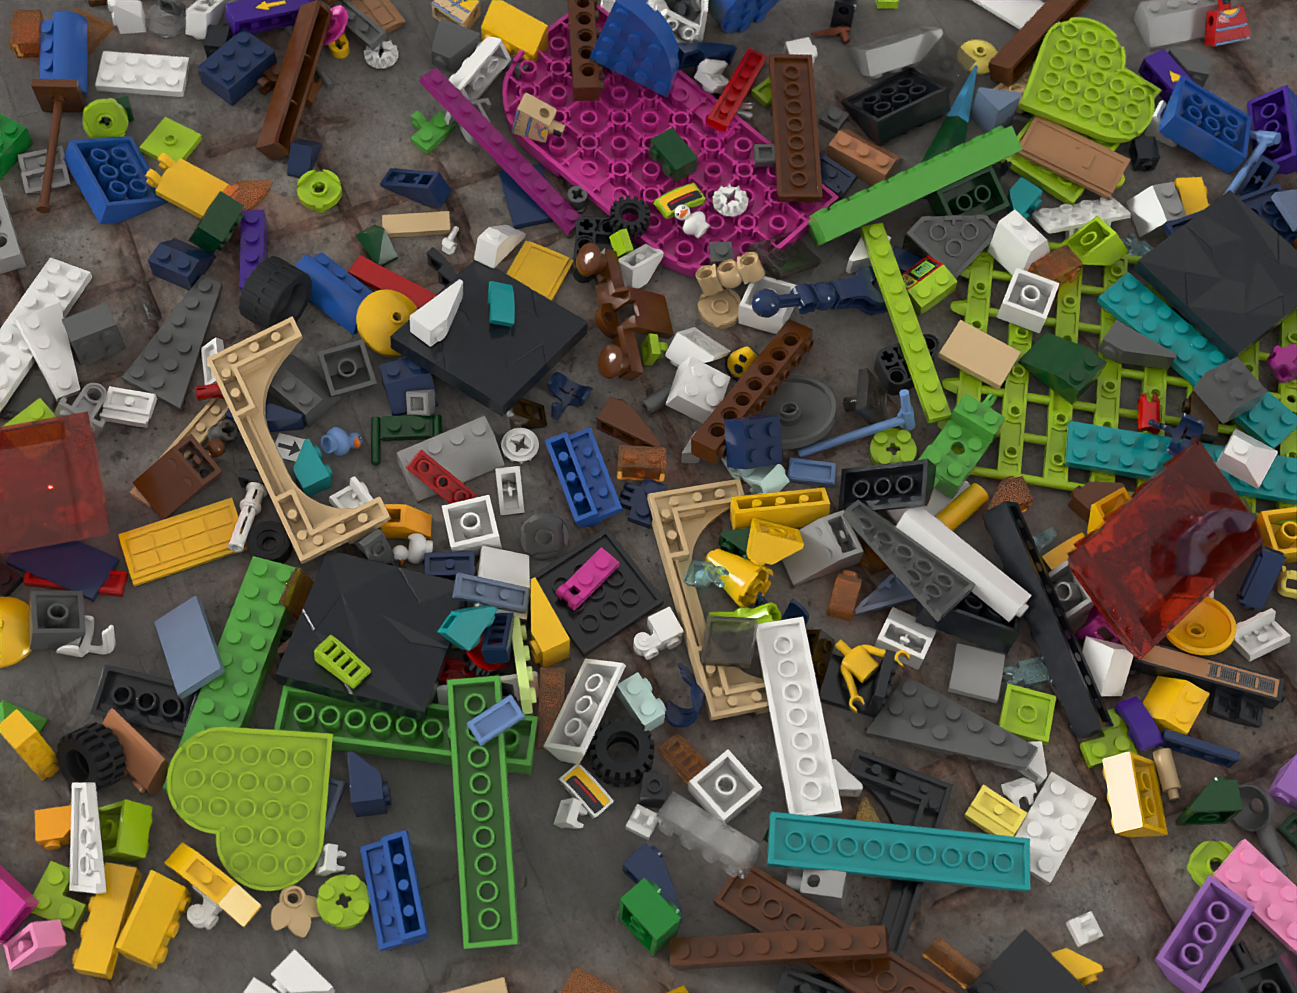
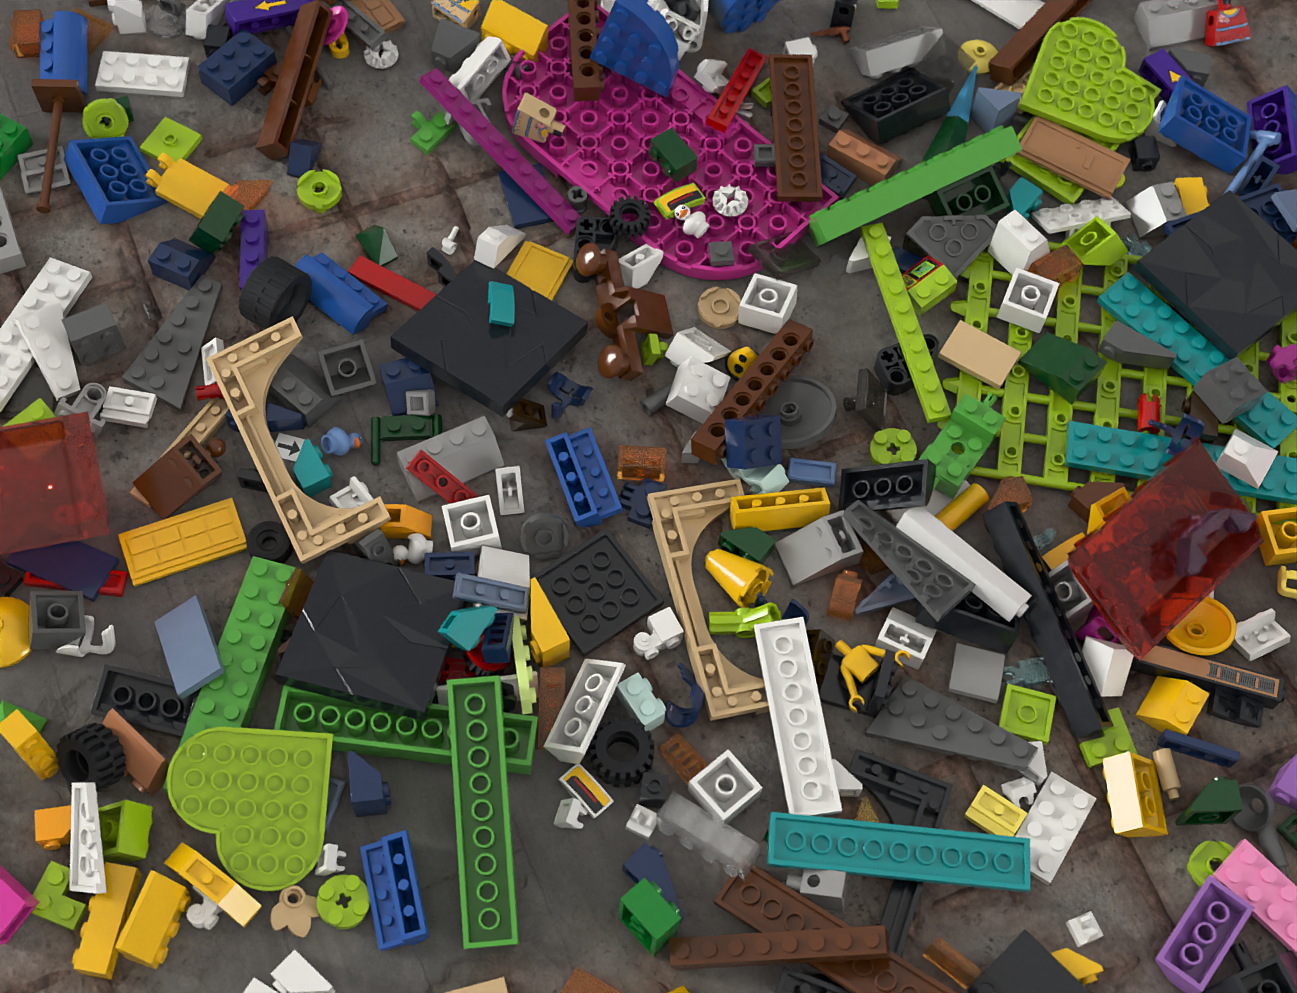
bright pink slope [4,920,67,970] -> none
dark grey bush [207,419,238,443] -> none
white pin [228,482,268,552] -> none
lime slope [314,635,371,689] -> none
yellow dish [356,290,418,357] -> none
dark blue slope [380,168,452,207] -> none
tan tile [382,211,451,238] -> none
white slope [410,279,463,347] -> none
medium blue tile [467,695,526,746] -> none
white gear [501,428,539,464] -> none
dark pink plate [555,547,619,611] -> none
reddish brown slope [596,396,662,459] -> none
lime tile [609,229,634,258] -> none
dark blue slope [678,42,737,70] -> none
clear light blue plate [684,560,729,588] -> none
tan piece [695,252,765,296] -> none
clear smoke tile [700,616,758,668] -> none
yellow slope [746,517,804,565] -> none
dark blue piece [751,266,888,318] -> none
medium blue bar [797,389,916,458] -> none
dark purple slope [1114,696,1163,752] -> none
dark blue window [1236,544,1286,611] -> none

